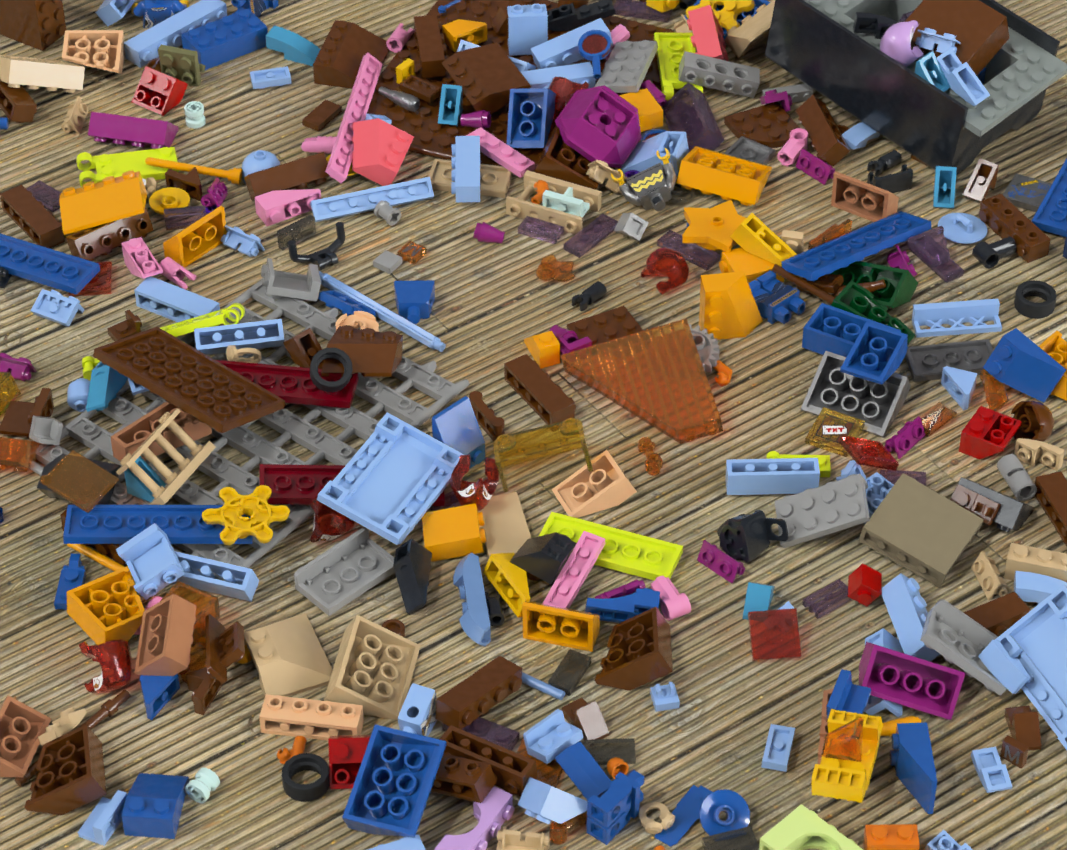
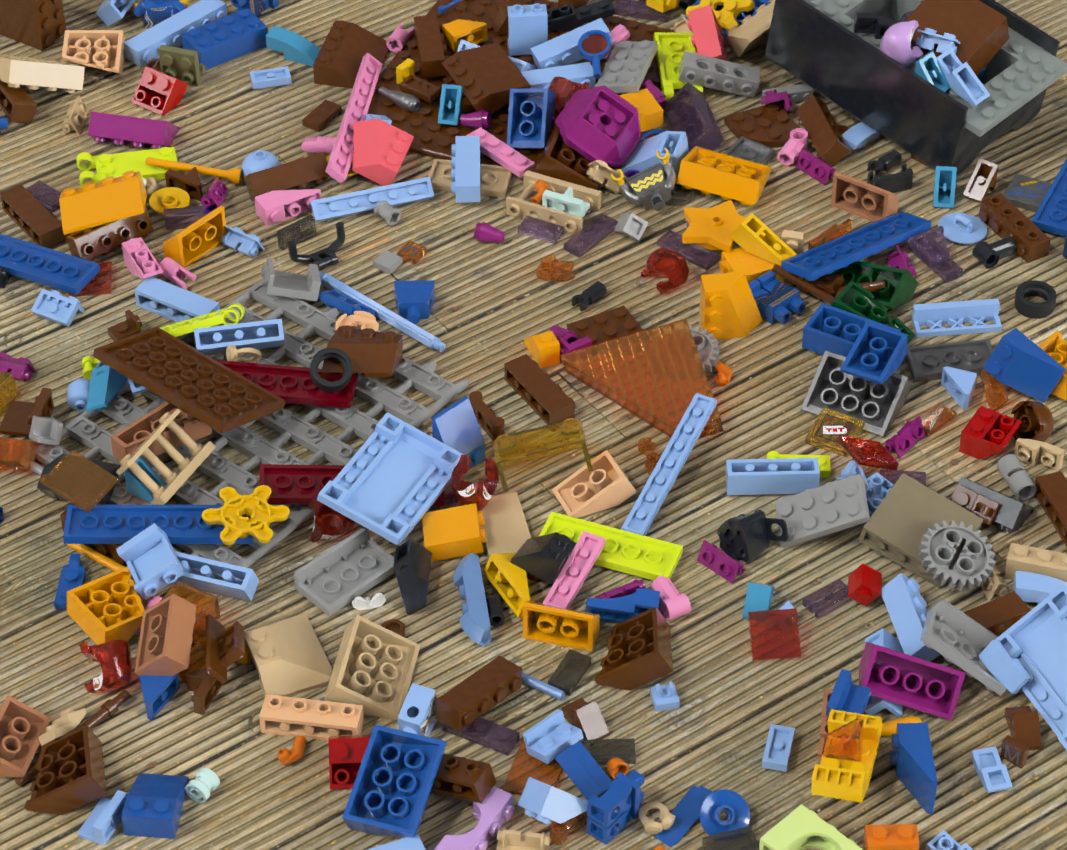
light aqua wheel [184,101,206,129] -> none
black tyre [282,753,330,802] -> none
reddish brown slope [283,328,324,369] -> none
reddish brown brick [439,725,538,796] -> none
none -> white piece [352,593,386,610]
none -> light blue tile [621,393,717,536]
none -> light grey gear [918,520,996,591]

